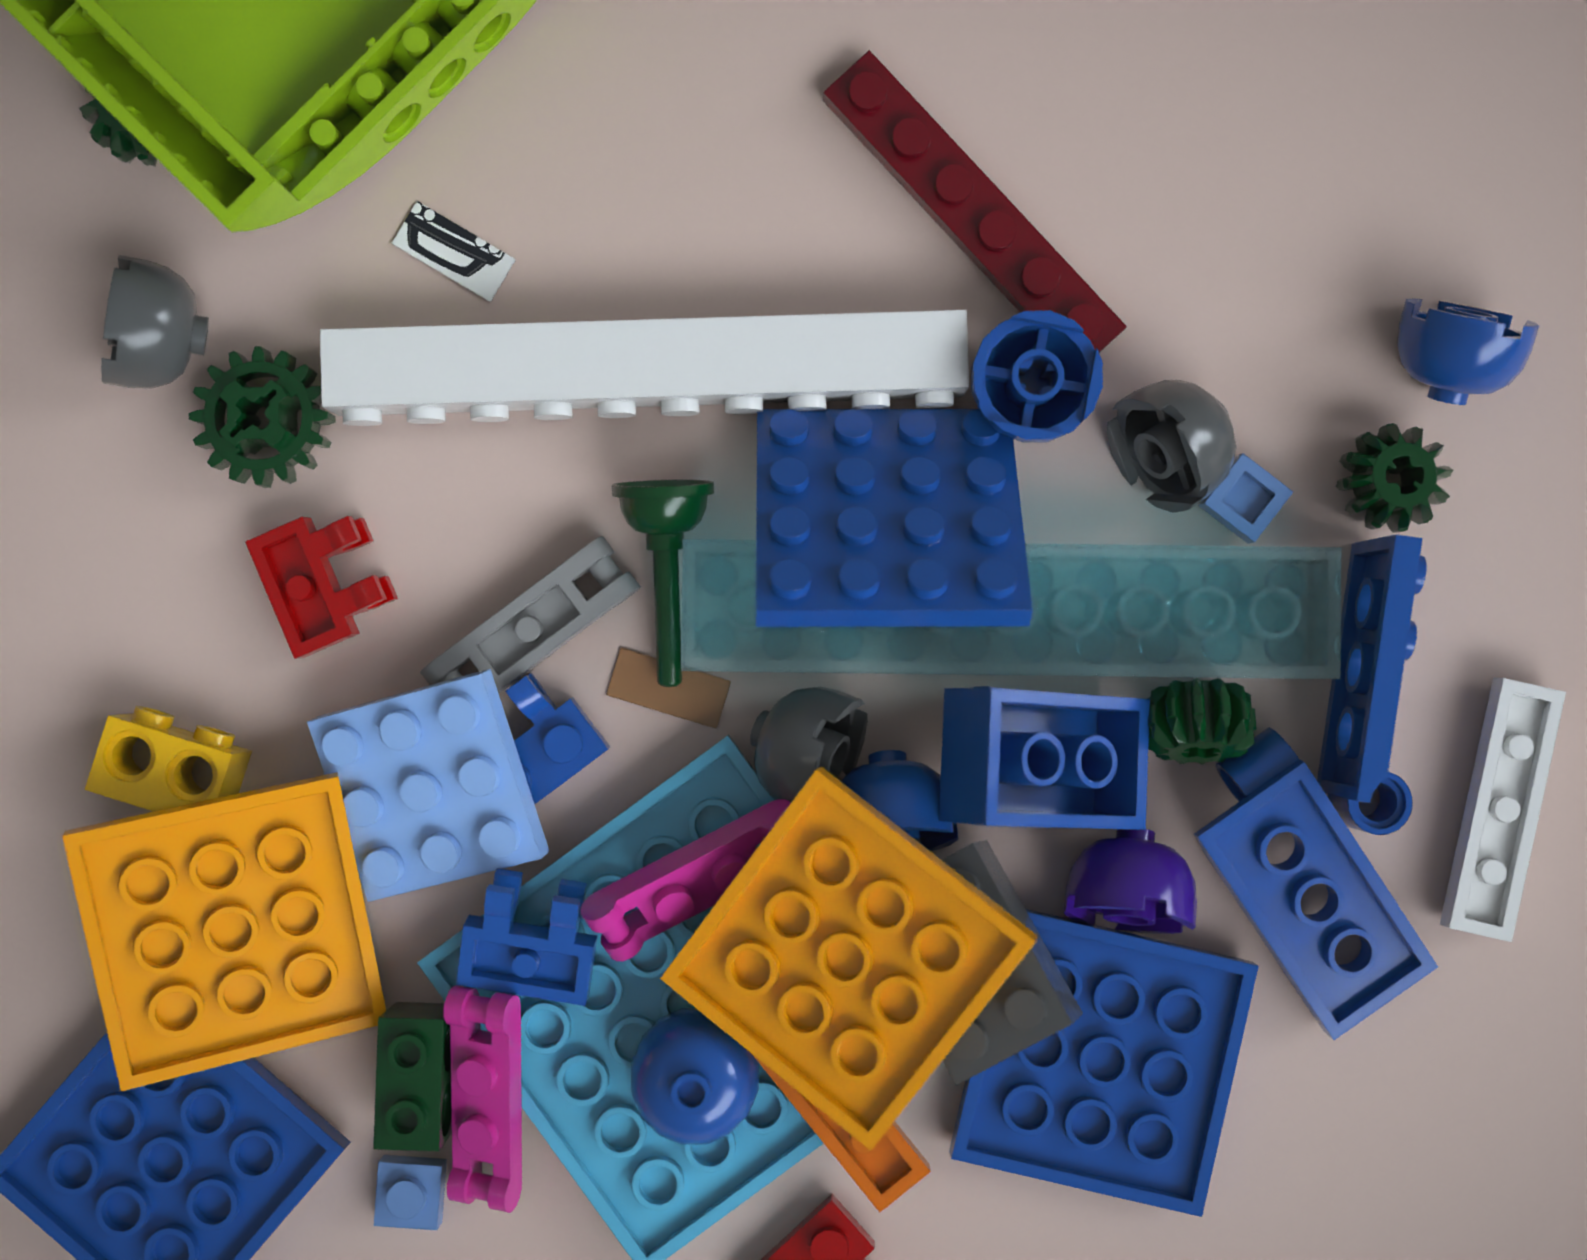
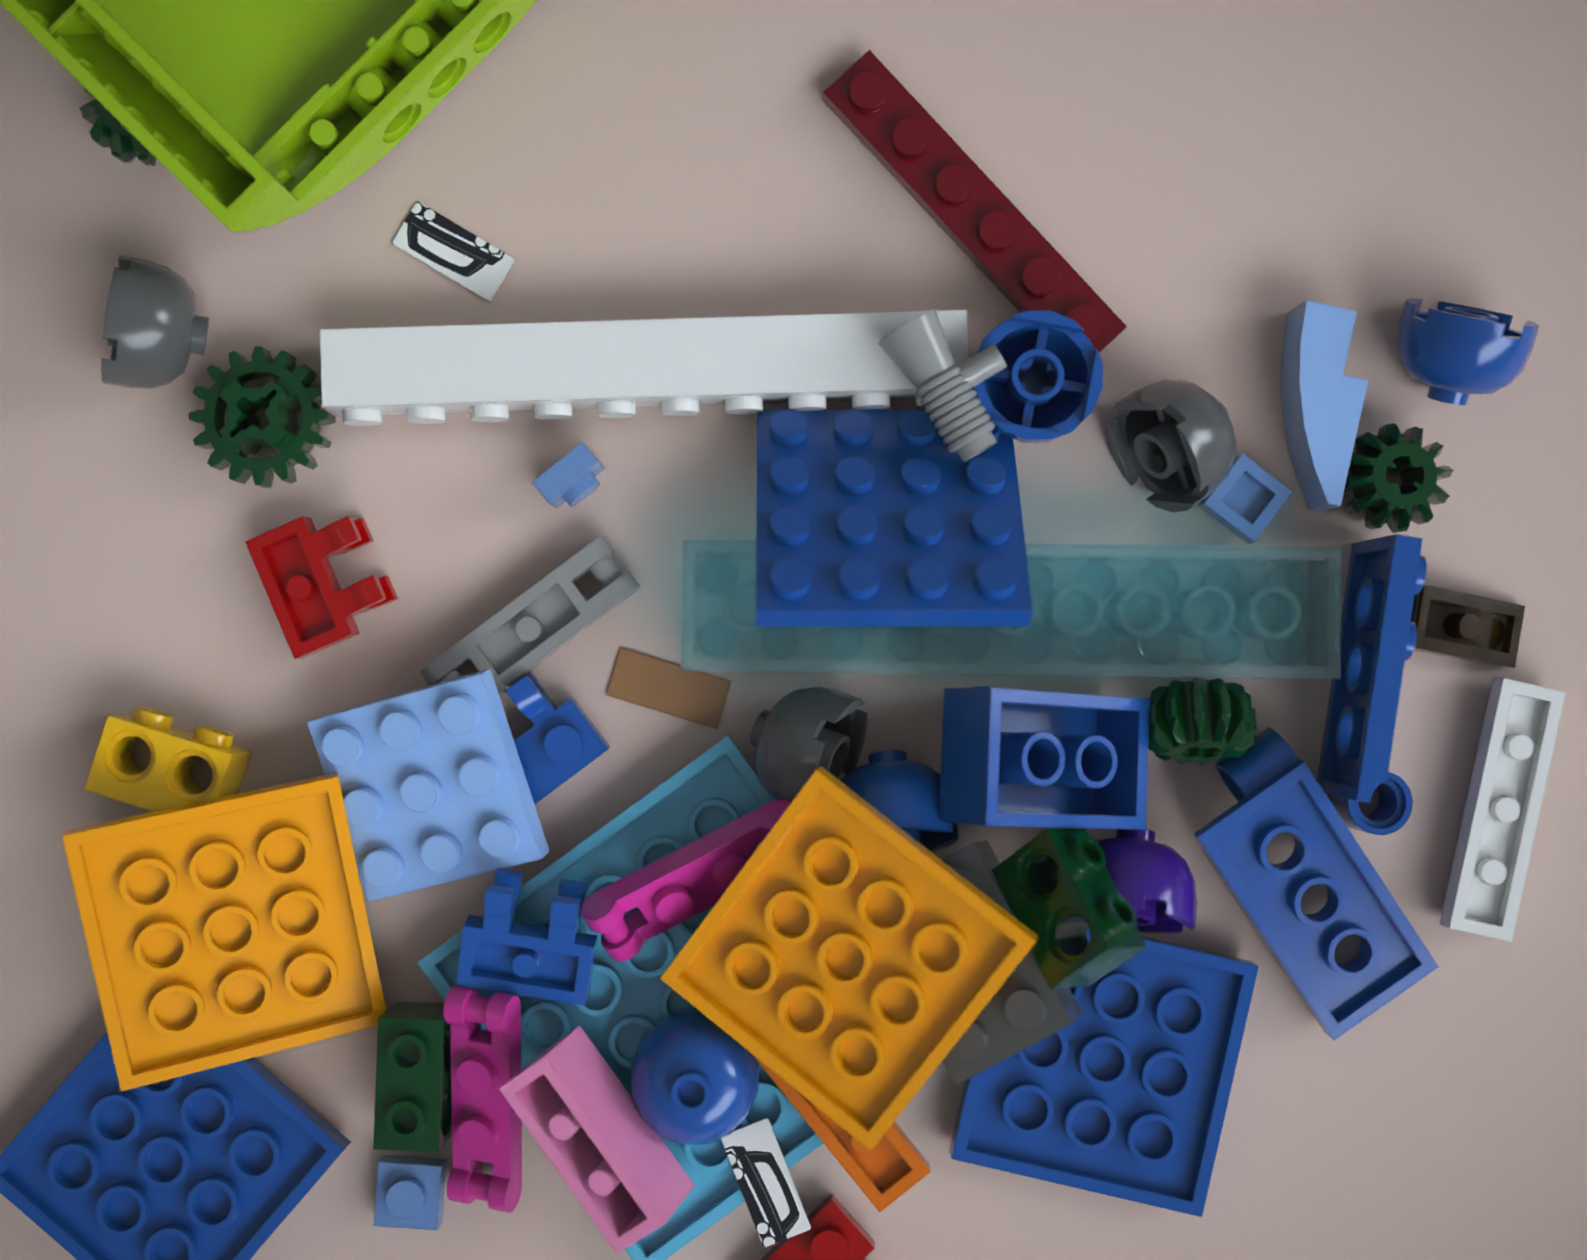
dark green piece [612,480,714,687] -> none
none -> bright pink brick [499,1025,695,1254]
none -> medium blue plate [532,442,605,508]
none -> sticker [721,1118,811,1248]
none -> light grey piece [879,309,1008,462]
none -> dark green brick [992,828,1147,989]
none -> light blue slope [1281,300,1368,512]
none -> dark brown slope [1411,585,1525,668]

